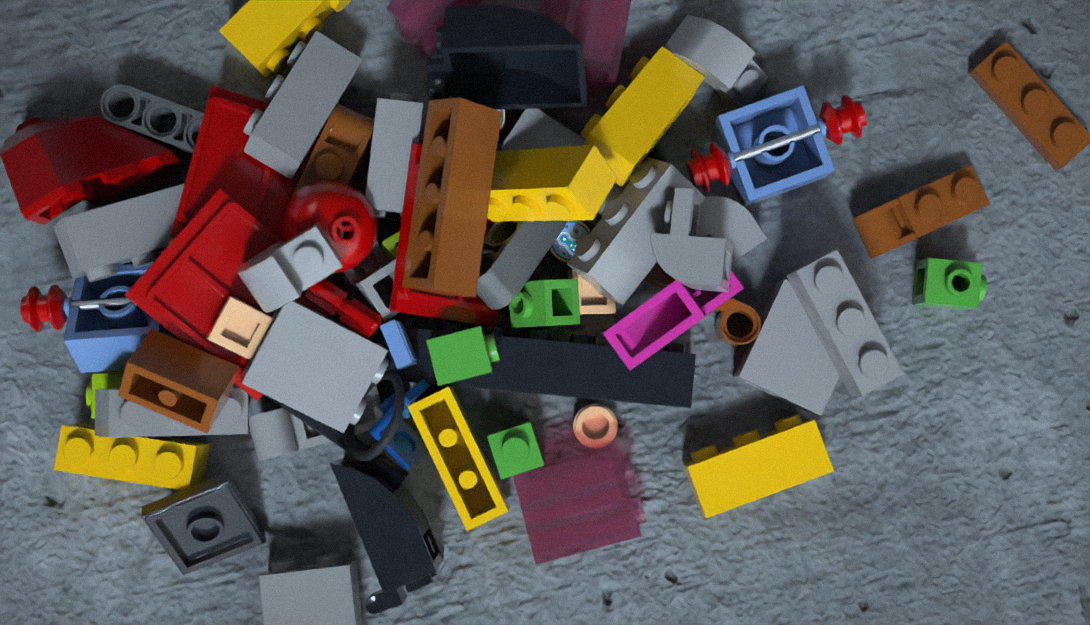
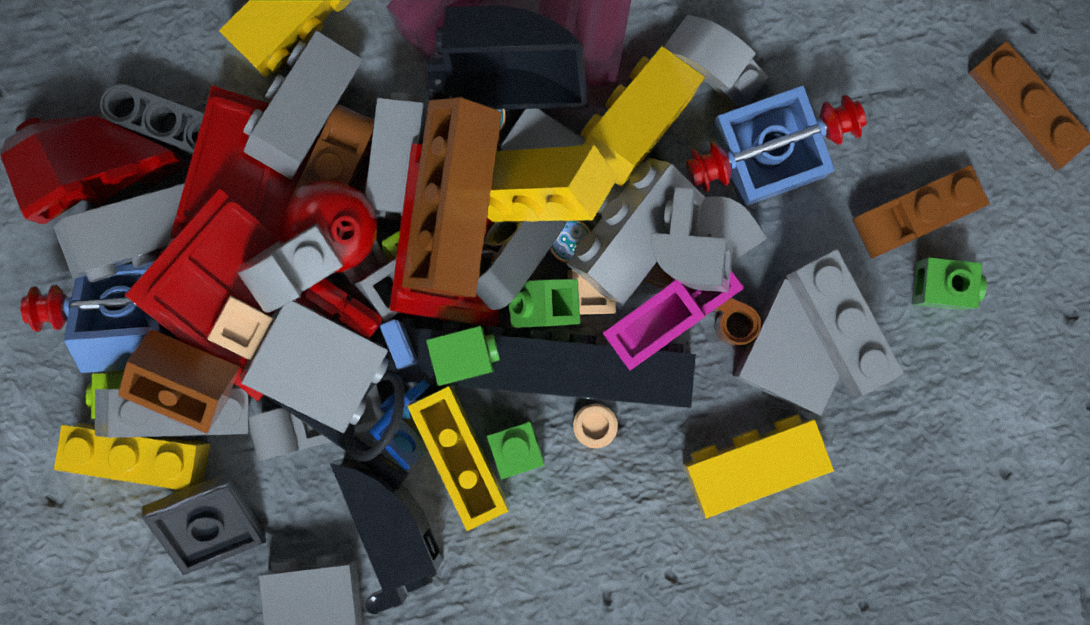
clear pink brick [513,446,647,564] -> none

